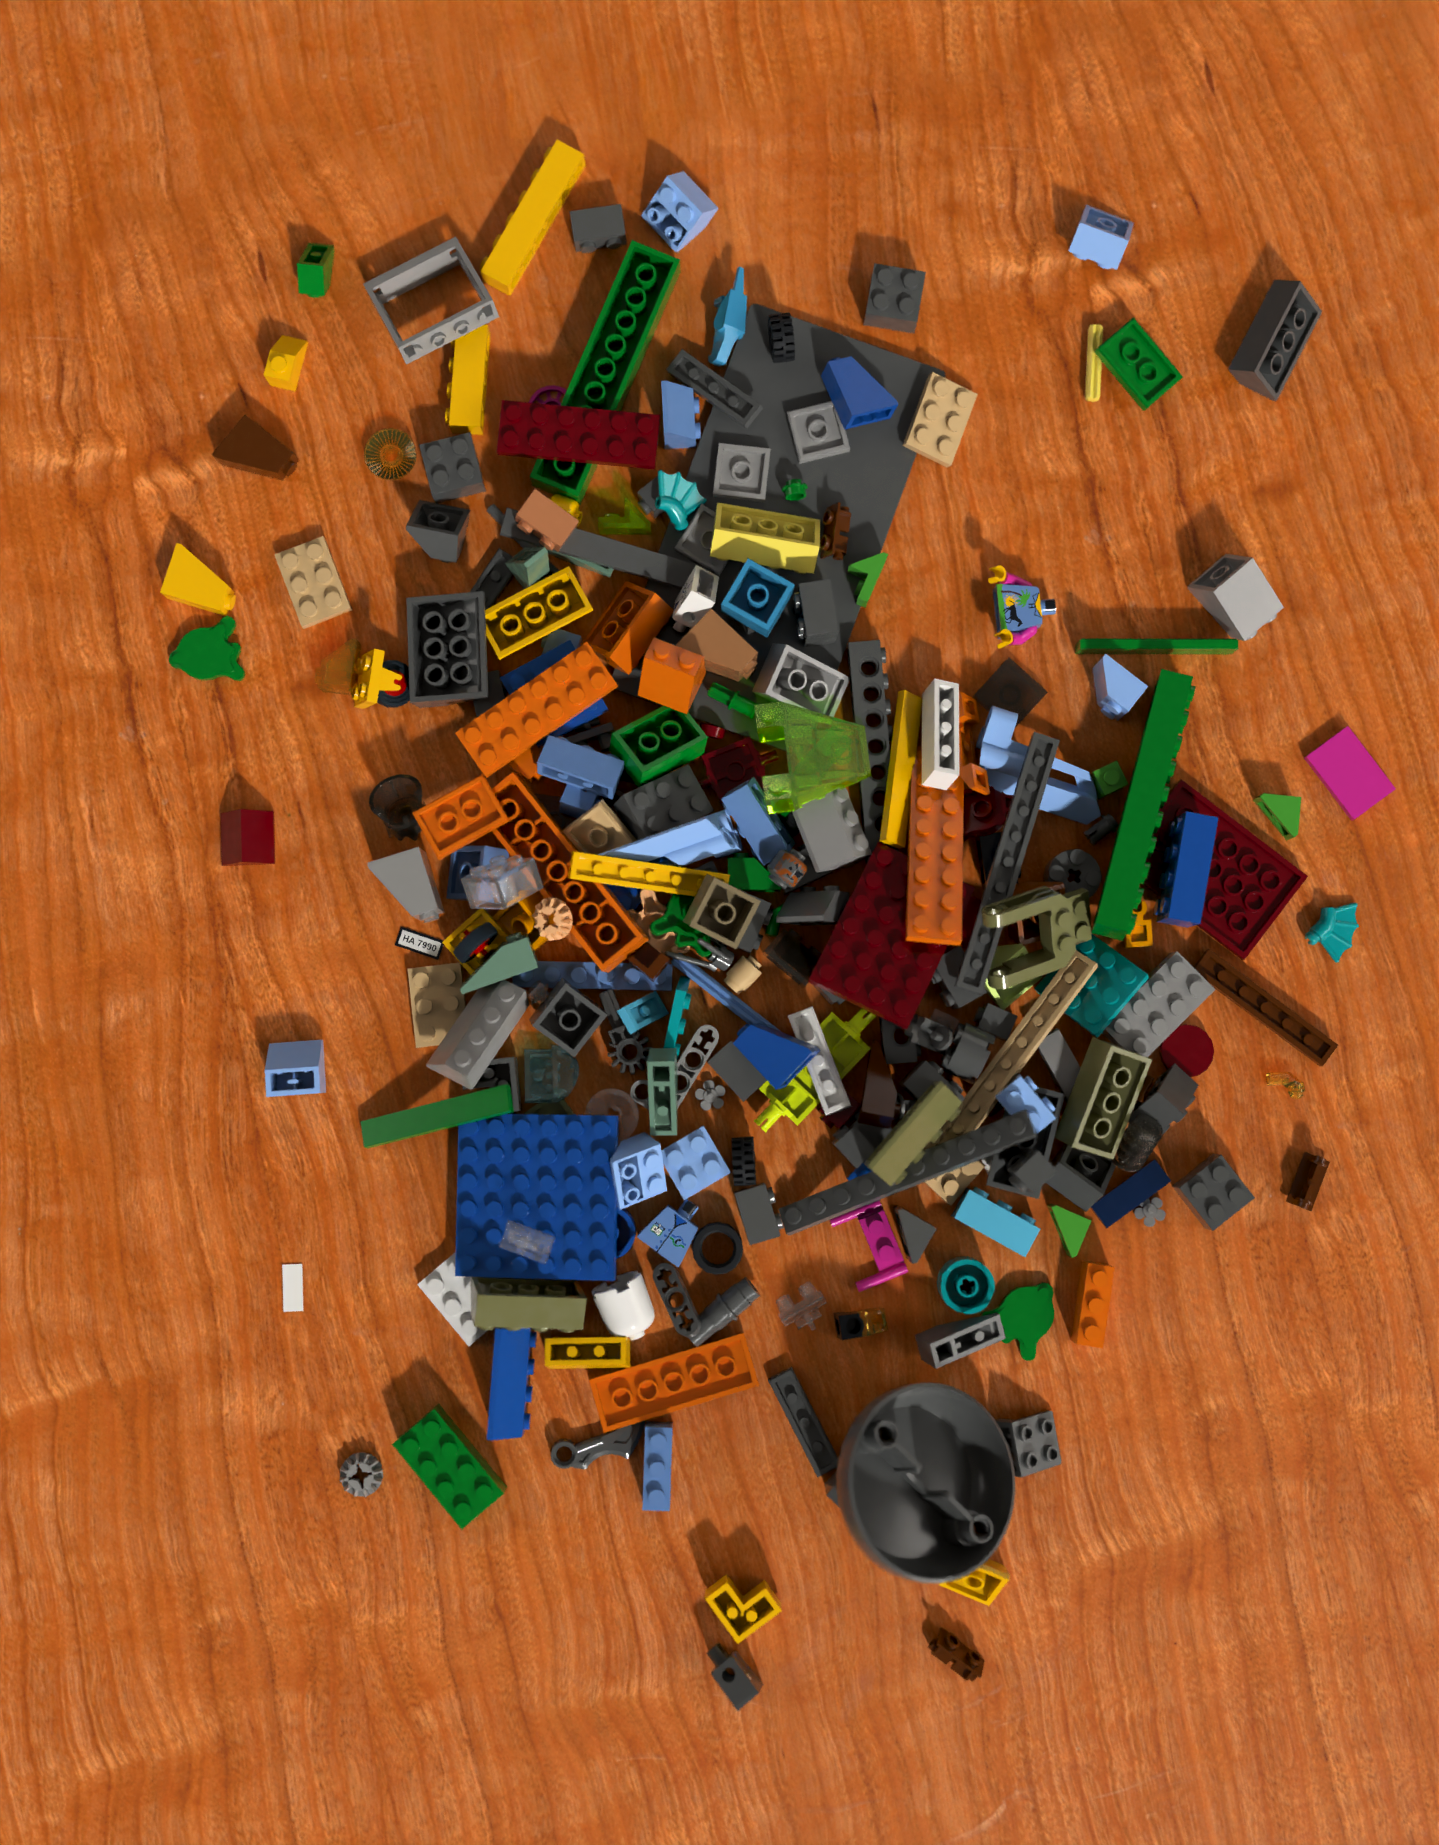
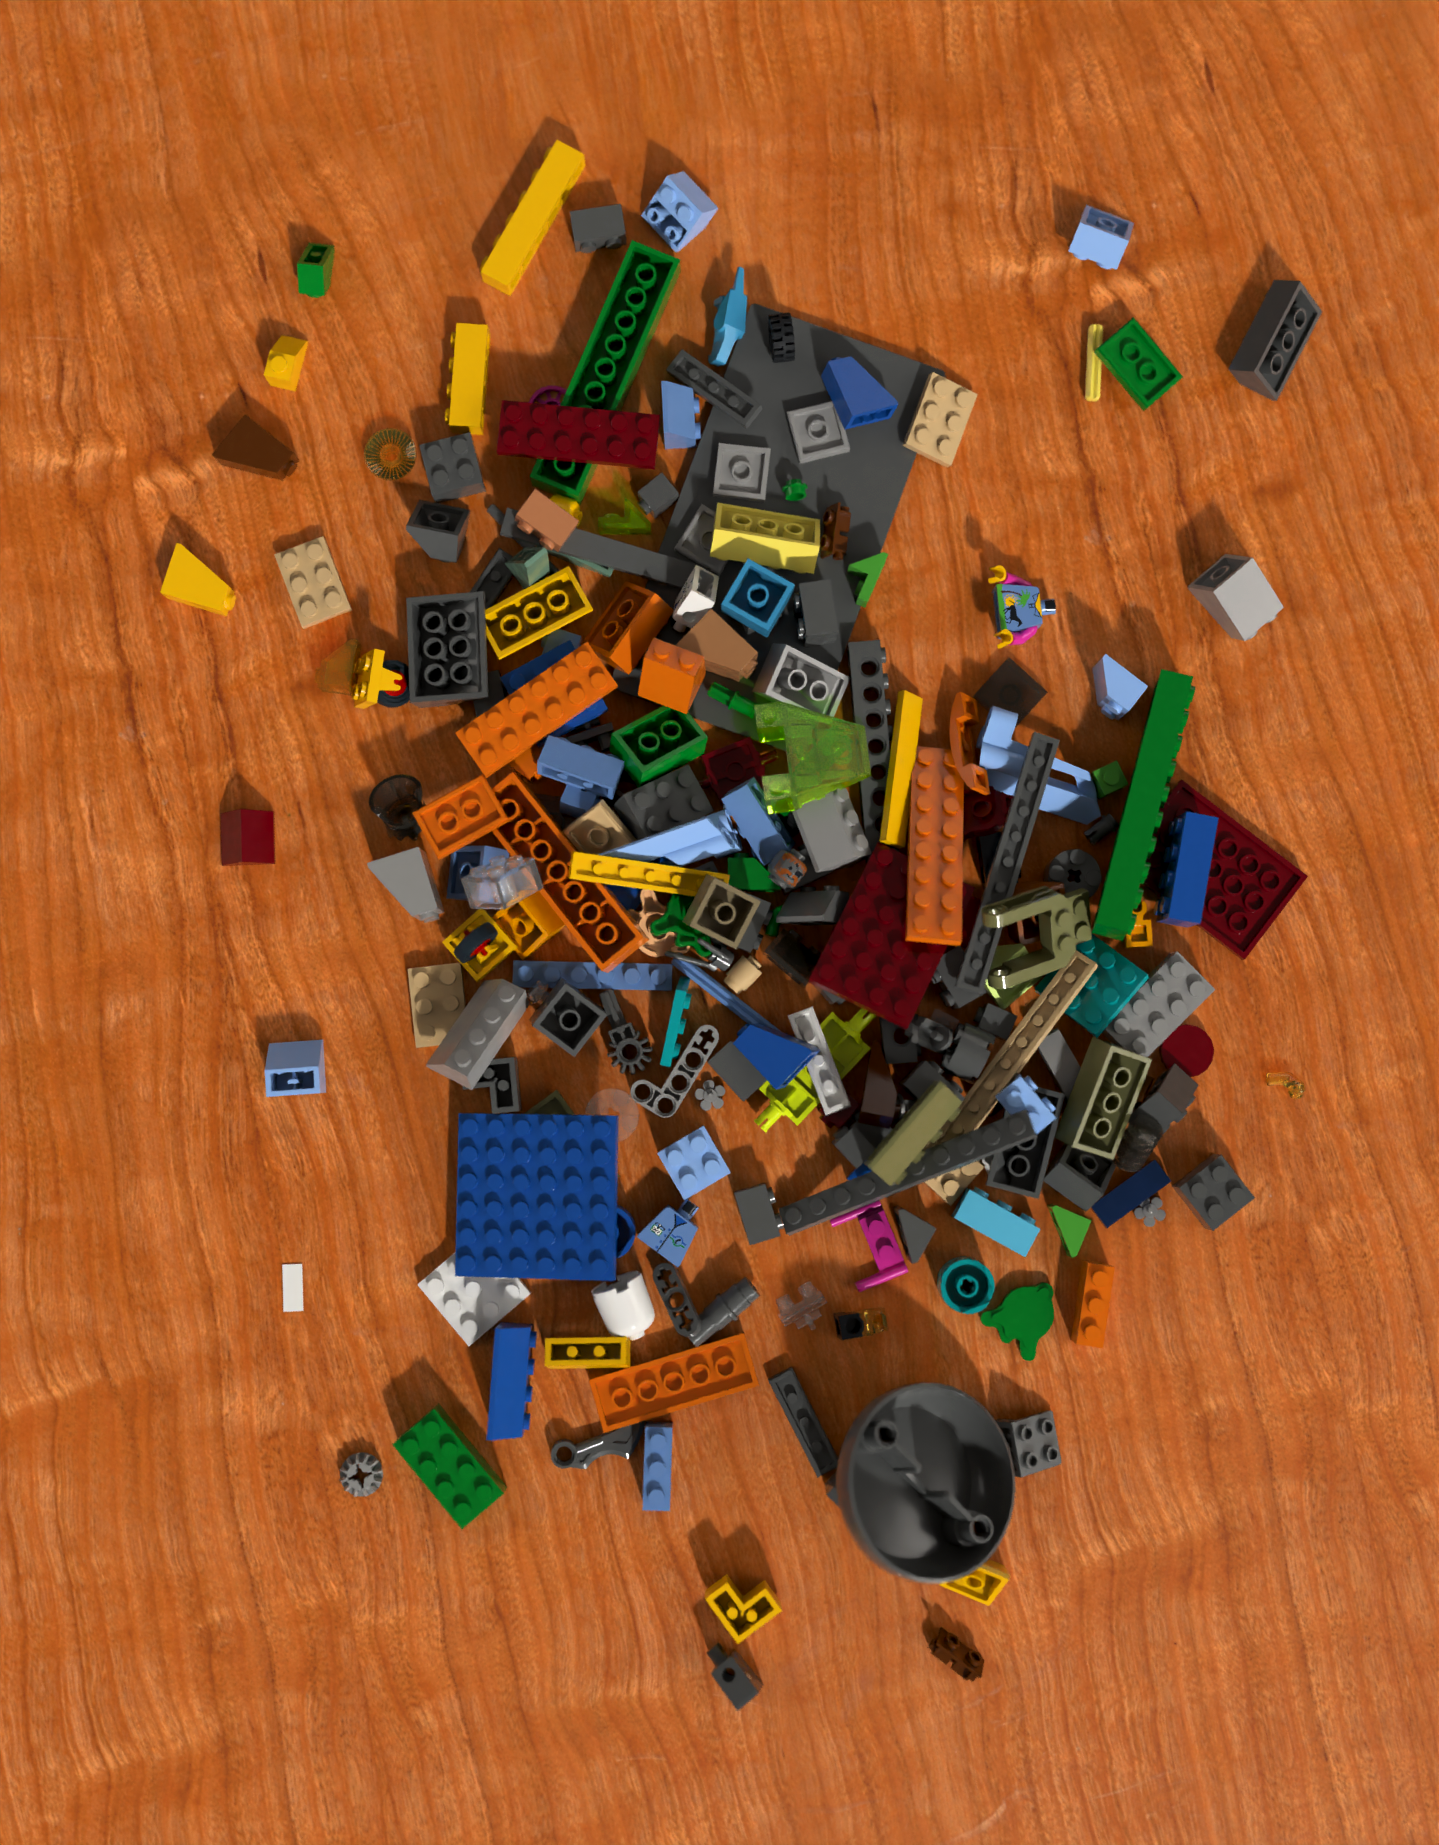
green tile [169,616,245,681] -> none
green tile [360,1084,514,1148] -> none
light grey window [363,237,499,365] -> none
sticker [395,927,444,960] -> none
sand green slope [460,932,539,994] -> none
olive slope [471,1276,587,1333] -> none
clear hips [499,1220,555,1264] -> none
clear light blue slope [524,1045,579,1103] -> none
light nougat gear [532,897,573,941] -> none
light blue slope [610,1132,667,1210] -> none
medium azure plate [617,991,669,1034] -> none
reddish brown panel [628,942,670,982] -> none
sand green slope [647,1048,677,1136] -> none
teal arm [655,470,707,530] -> none
black tyre [692,1222,743,1275] -> none
dark red tile [699,723,725,739] -> none
black tyre [732,1137,756,1186] -> none
dark grey brick [863,263,926,334] -> none
dark grey slope [915,1313,1006,1369] -> none
white brick [922,678,959,790] -> none
dark grey brick [1006,1149,1057,1194] -> none
green tile [1075,639,1238,654] -> none
reddish brown plate [1194,949,1338,1066] -> none
bright green slope [1253,793,1301,841] -> none
reddish brown hinge [1286,1152,1330,1211] -> none
dark pink tile [1304,726,1396,821] -> none
teal arm [1305,903,1359,963] -> none

